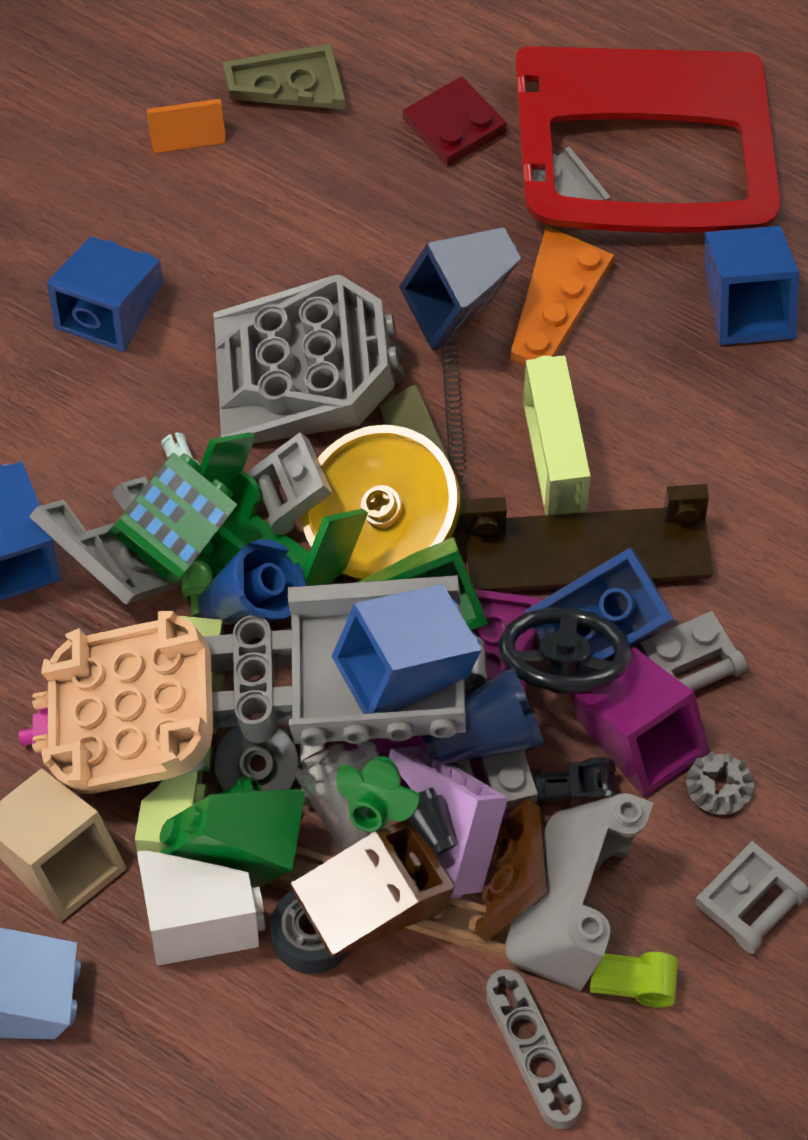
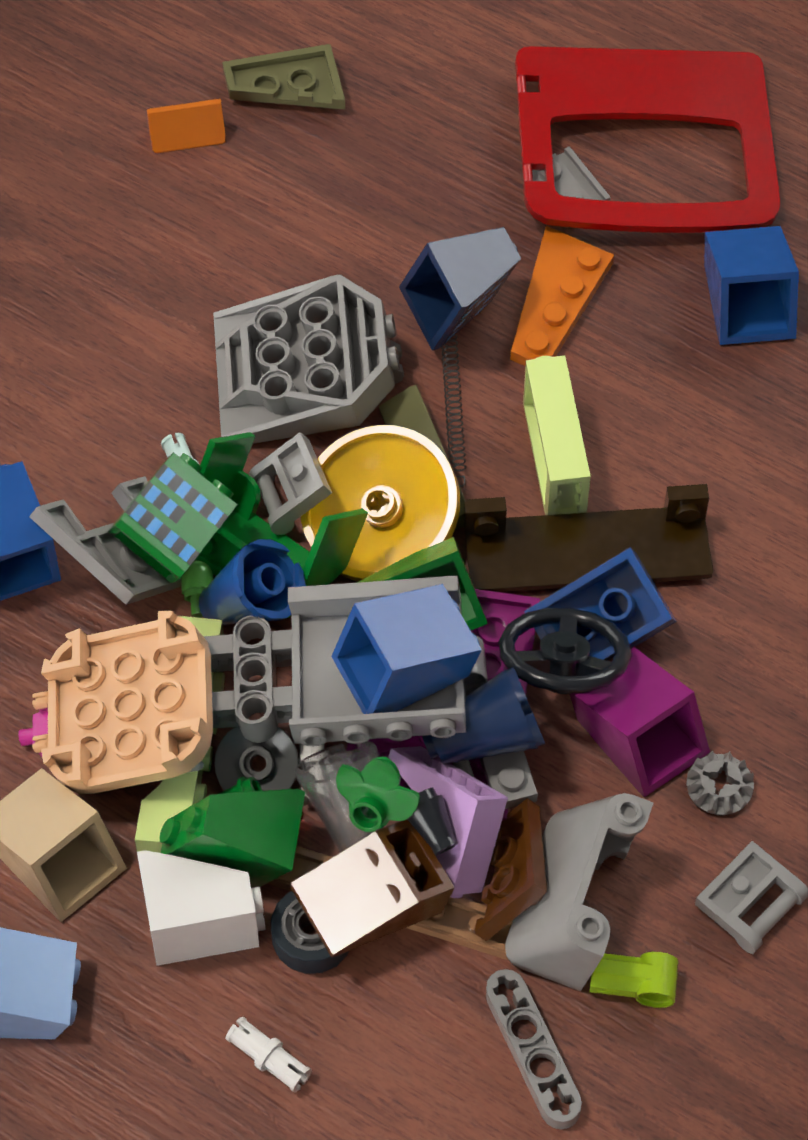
blue slope [47,236,163,352] -> none
dark red plate [403,76,507,166] -> none
black connector [533,757,618,808] -> none
light grey plate [639,611,748,691] -> none
none -> white pin [226,1017,312,1092]

